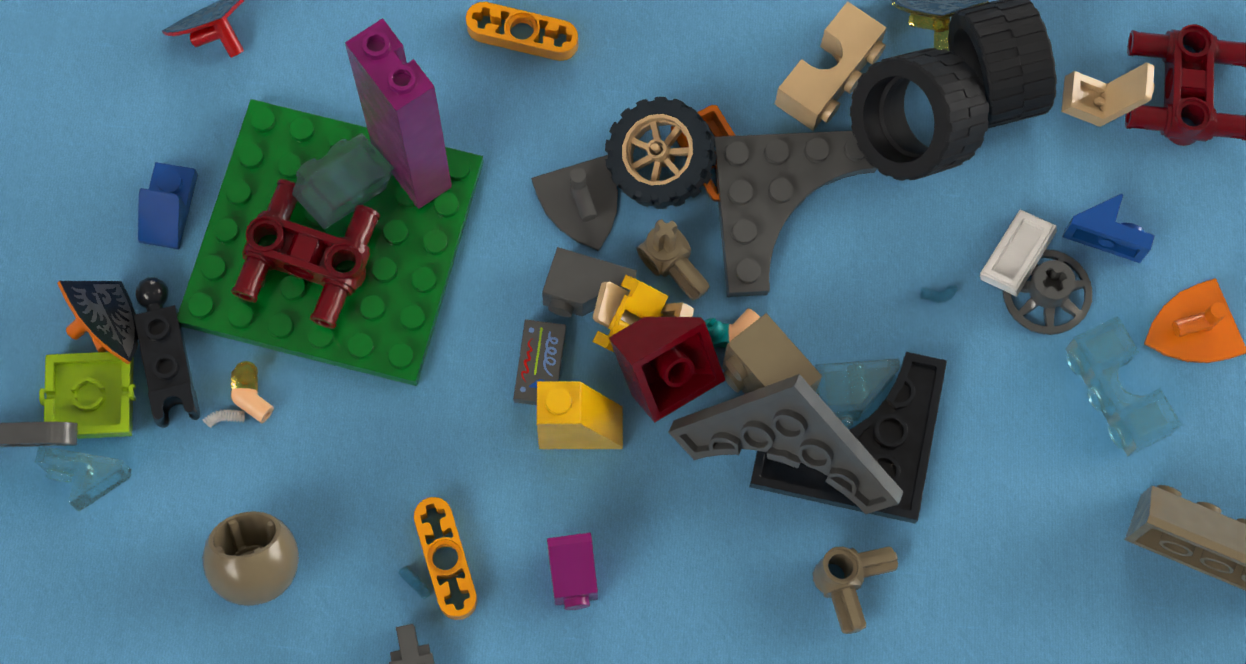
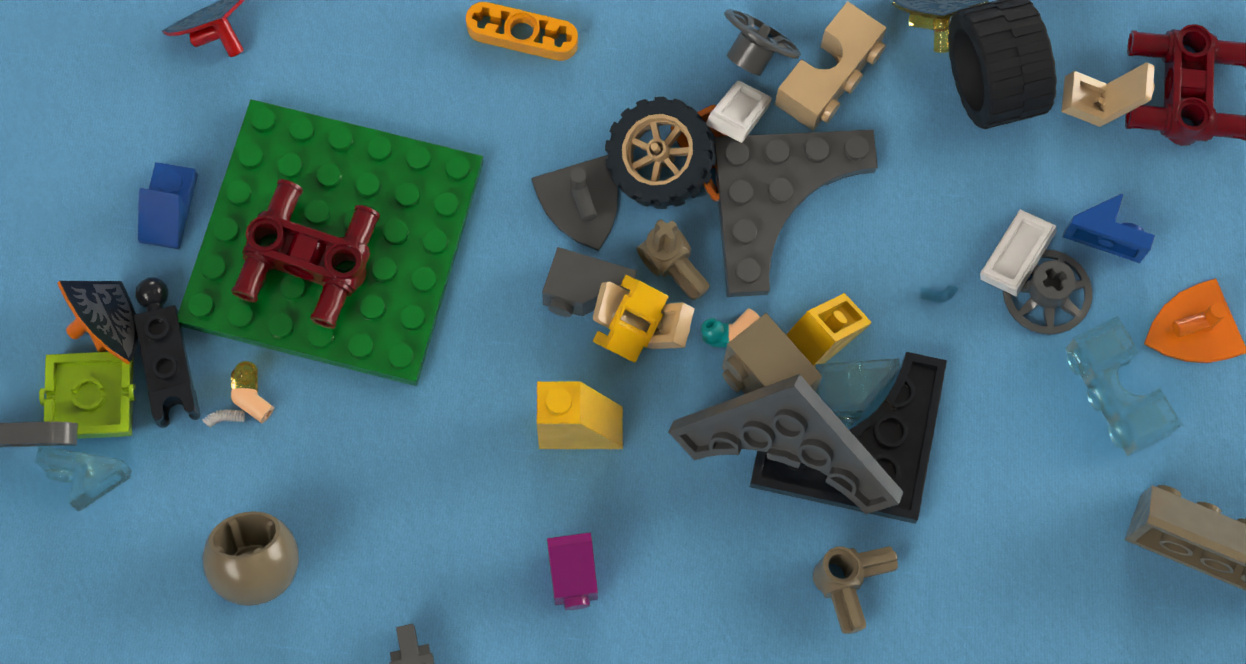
clear light blue brick [292,133,394,230] -> none
magenta brick [345,18,452,209] -> none
dark azure leg [399,565,432,599] -> none
light orange beam [414,497,477,620] -> none
dark grey tile [513,319,566,405] -> none
dark red slope [609,317,725,423] -> none
black tyre [850,48,989,181] -> none
none -> white tile [706,81,772,143]
none -> dark grey wheel [724,9,801,76]
none -> yellow slope [786,293,872,368]

